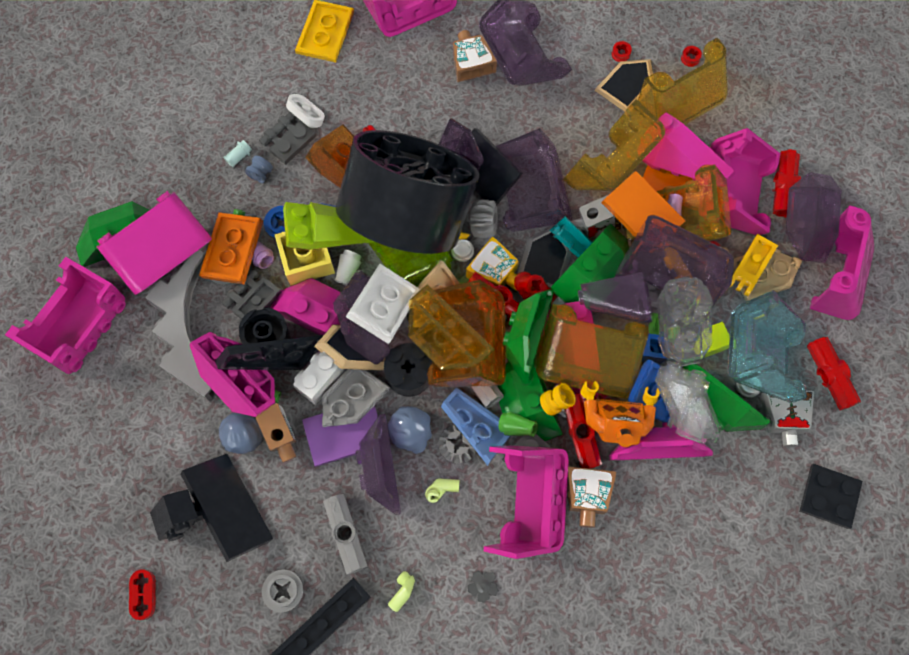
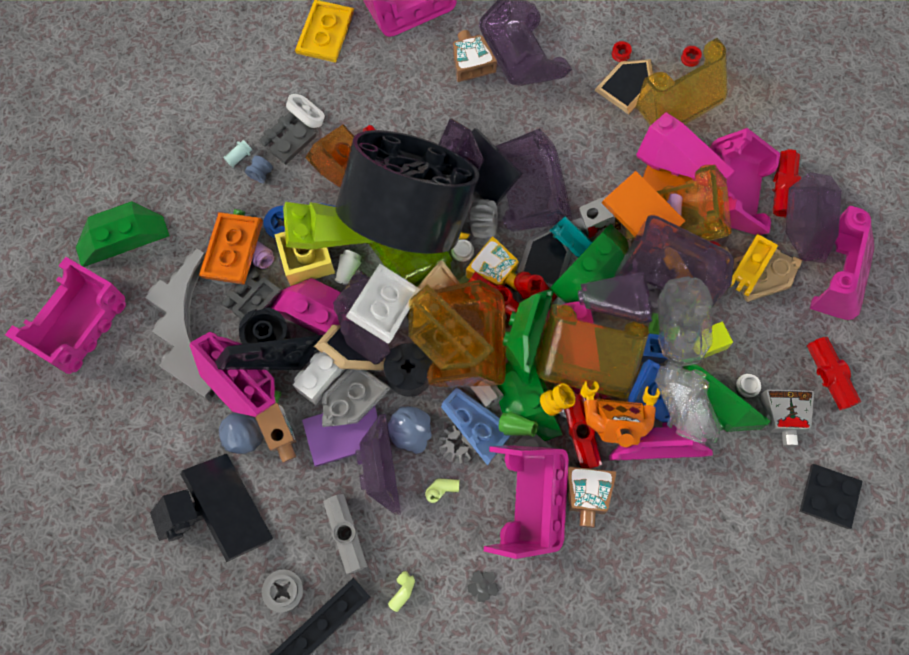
dark pink windscreen [96,191,212,295] -> none
red beam [129,569,156,620] -> none
clear yellow windscreen [563,99,665,191] -> none
clear light blue windscreen [728,290,806,403] -> none

